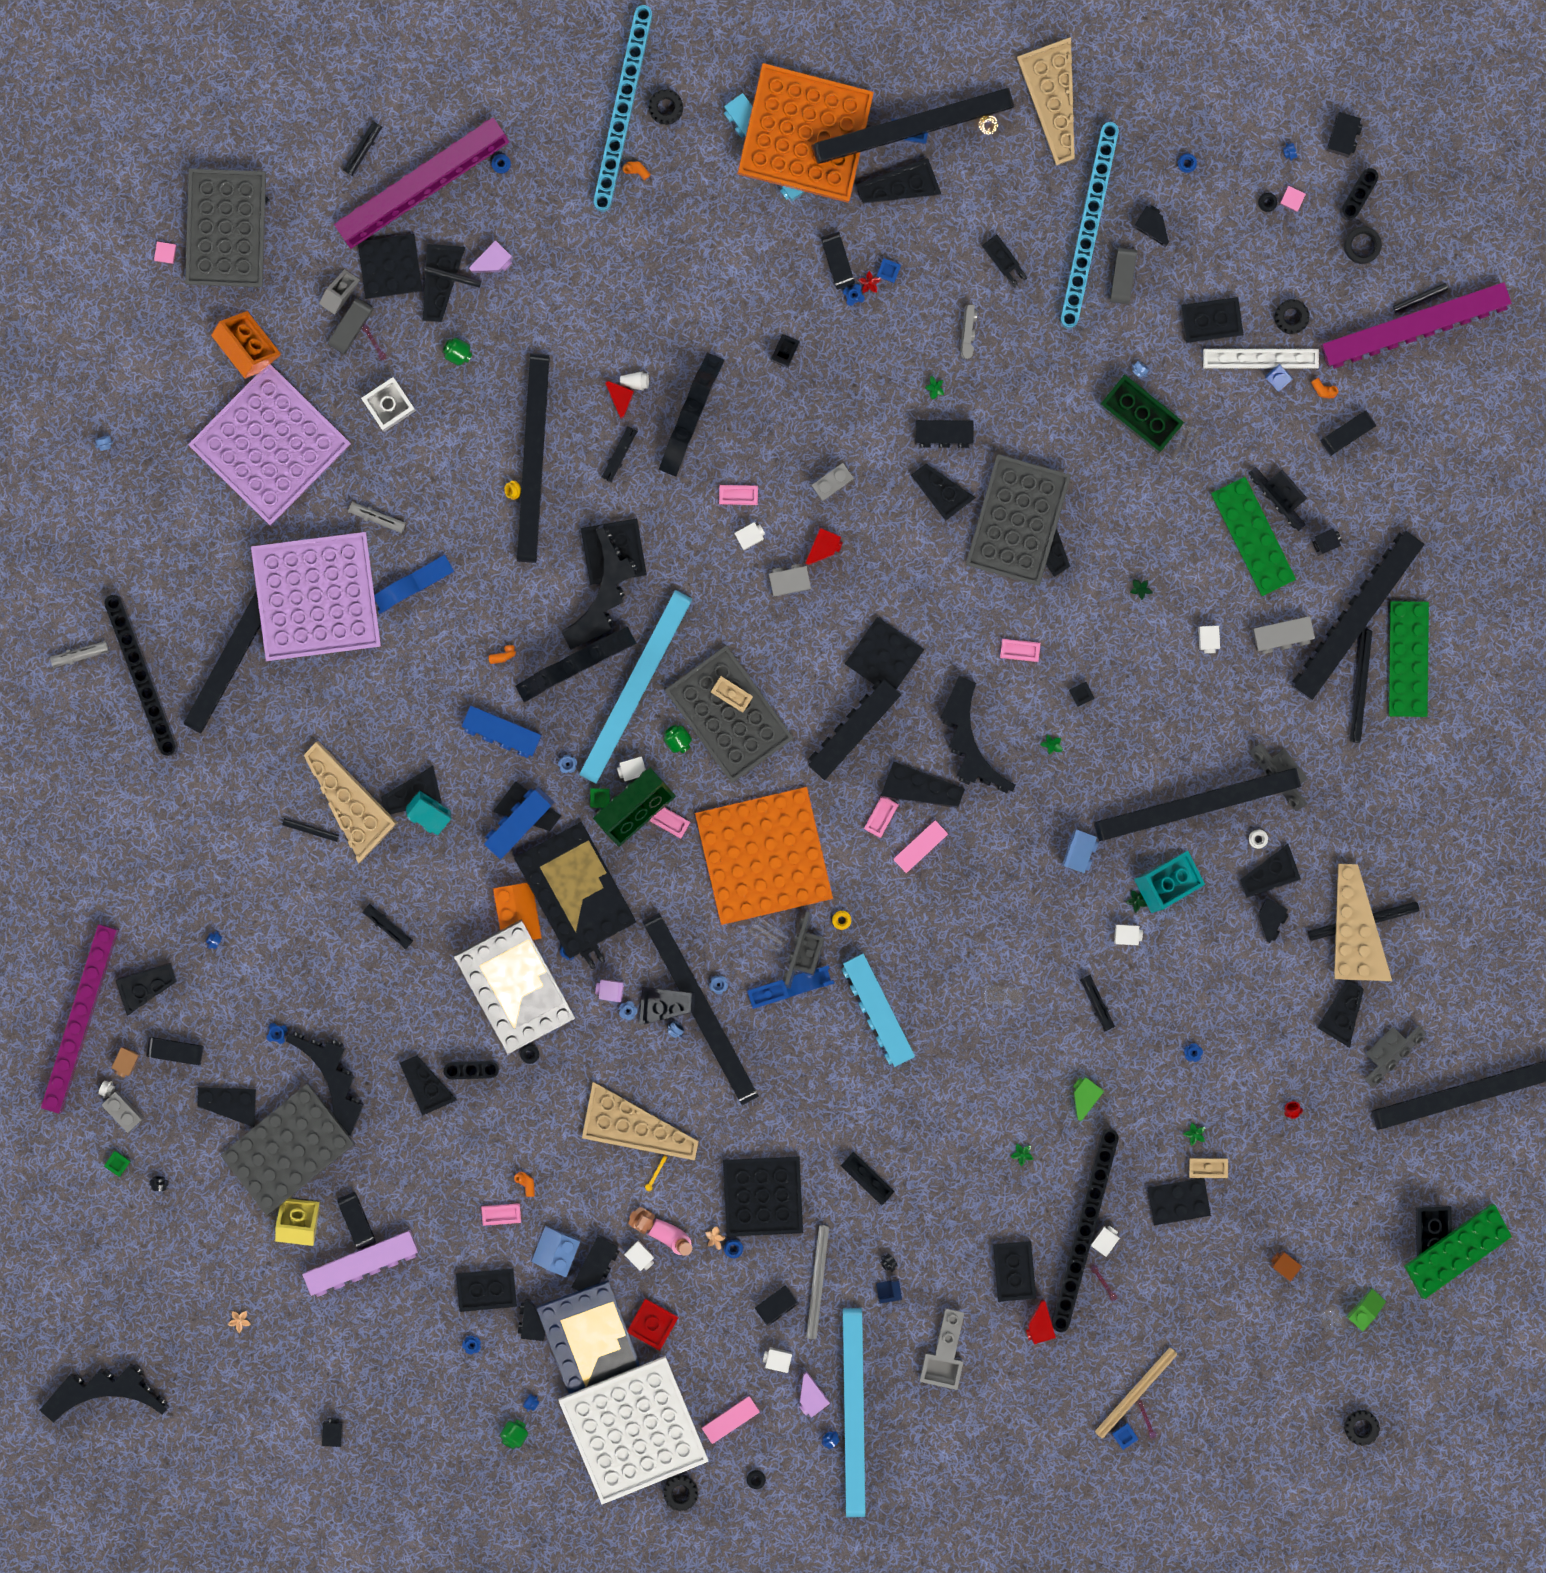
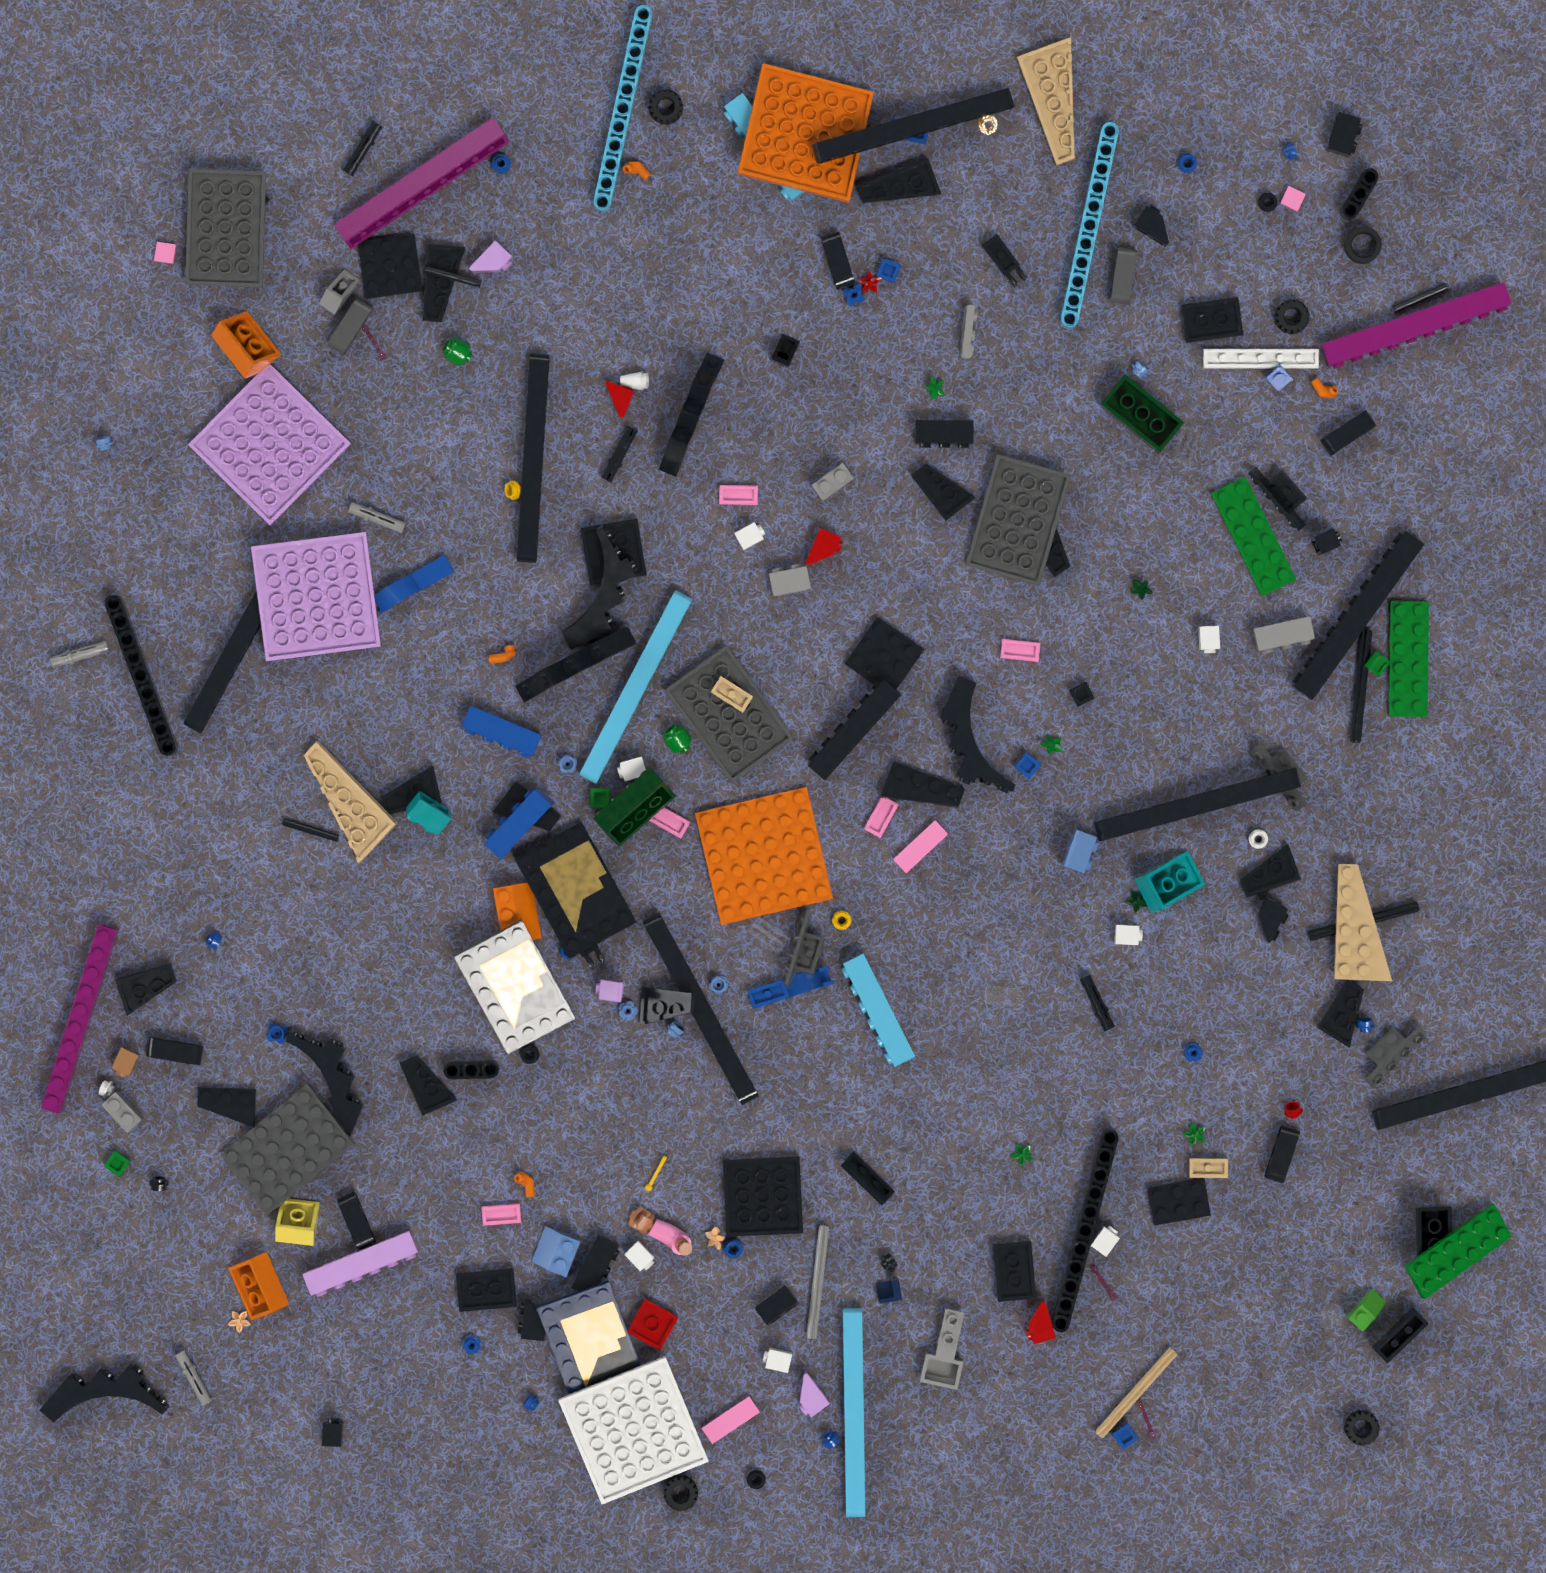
white brick [361,377,416,432] -> none
black pin [362,904,414,950] -> none
green head [500,1419,528,1450] -> none
tan wing [582,1082,699,1160] -> none
bright green slope [1073,1076,1104,1121] -> none
dark orange brick [1271,1251,1302,1282] -> none
none -> light grey pin [174,1350,212,1406]
none -> orange slope [228,1252,289,1320]
none -> blue plate [1014,752,1041,779]
none -> black beam [1264,1125,1300,1184]
none -> blue plate [1356,1017,1375,1033]
none -> green plate [1364,651,1391,677]
none -> black brick [1371,1308,1429,1364]

